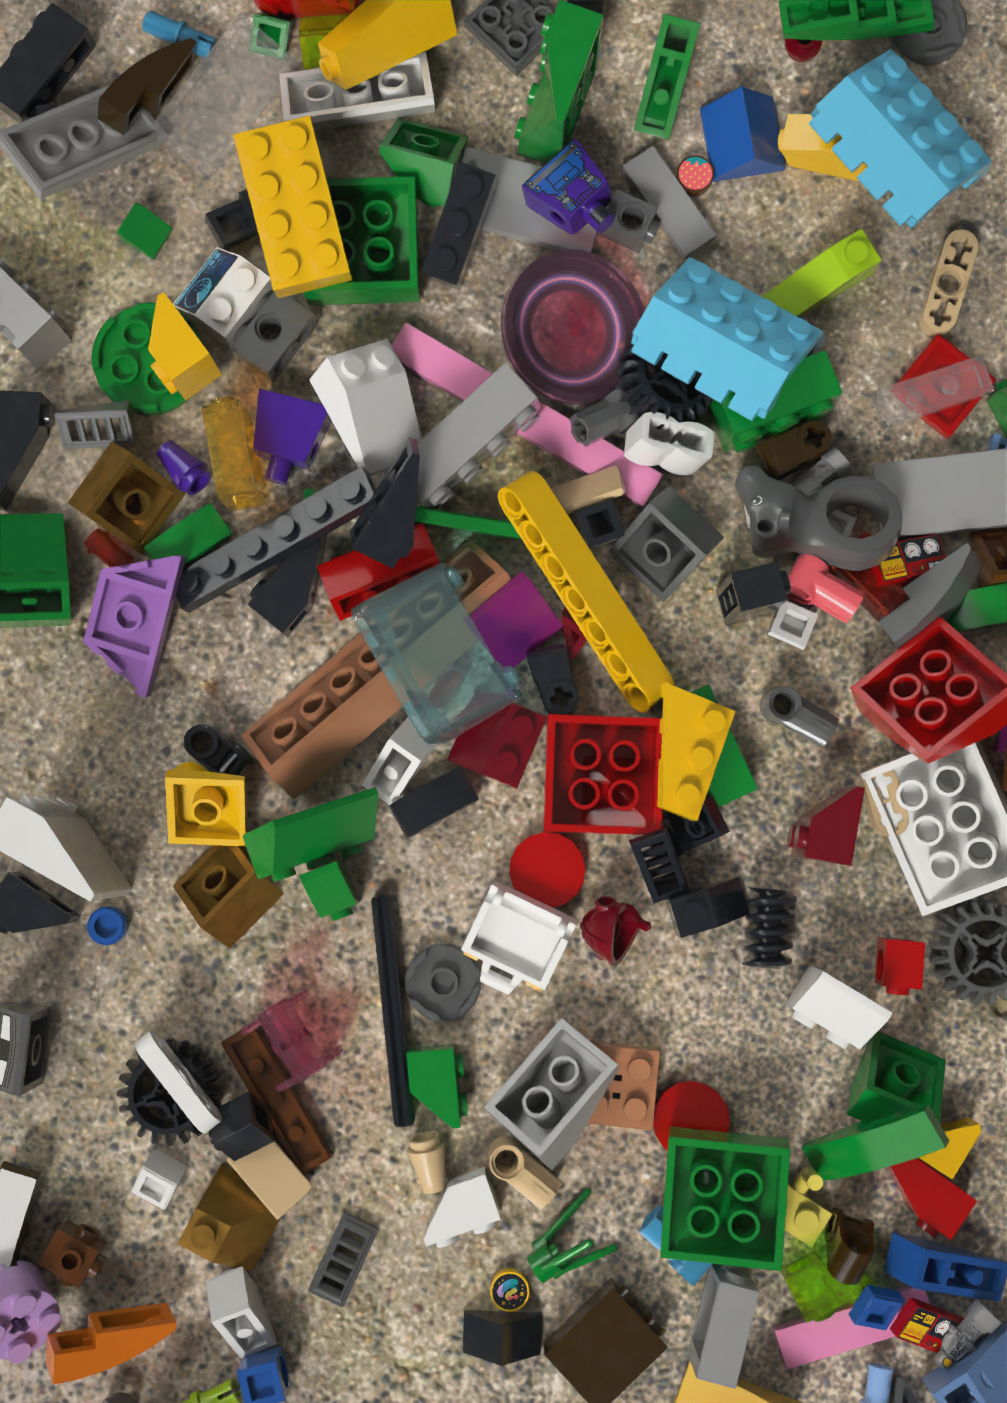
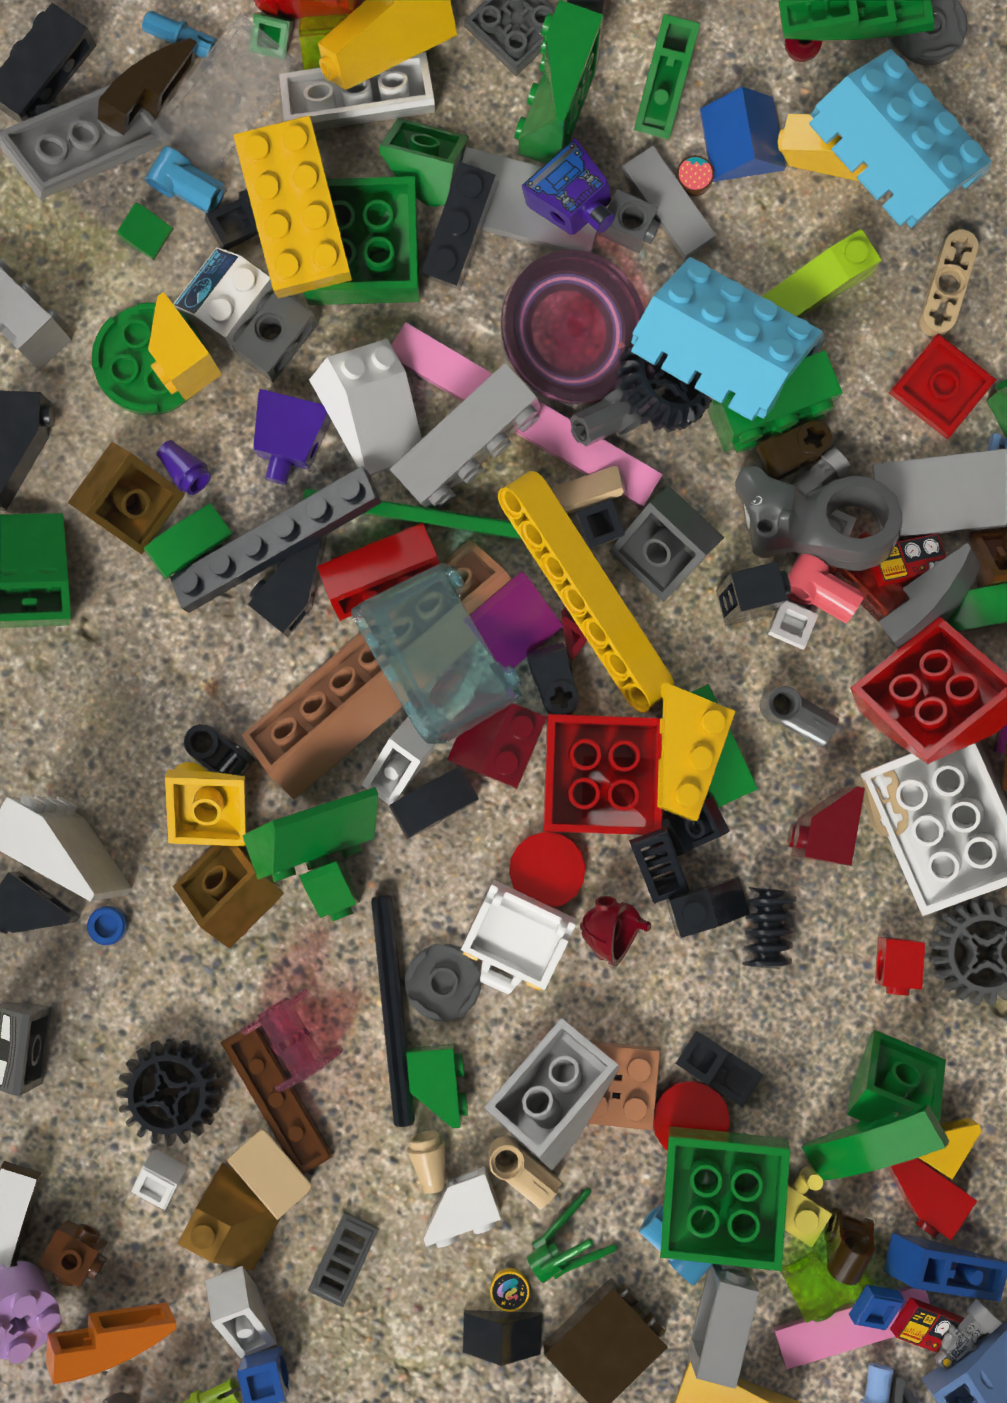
dark grey slope [54,400,138,449] -> none
medium lavender wing [83,555,186,698] -> none
clear red pin [84,528,134,568] -> none
white beam [134,1030,222,1134] -> none
clear yellow window [201,396,267,512] -> none
black brick [209,1092,274,1162] -> none
black slope [350,437,420,569] -> none
white brick [624,412,715,475] -> none
white slope [786,965,892,1050] -> none
clear tile [872,355,994,429] -> none
none -> dark azure piece [145,146,226,213]
none -> black slope [675,1031,764,1108]

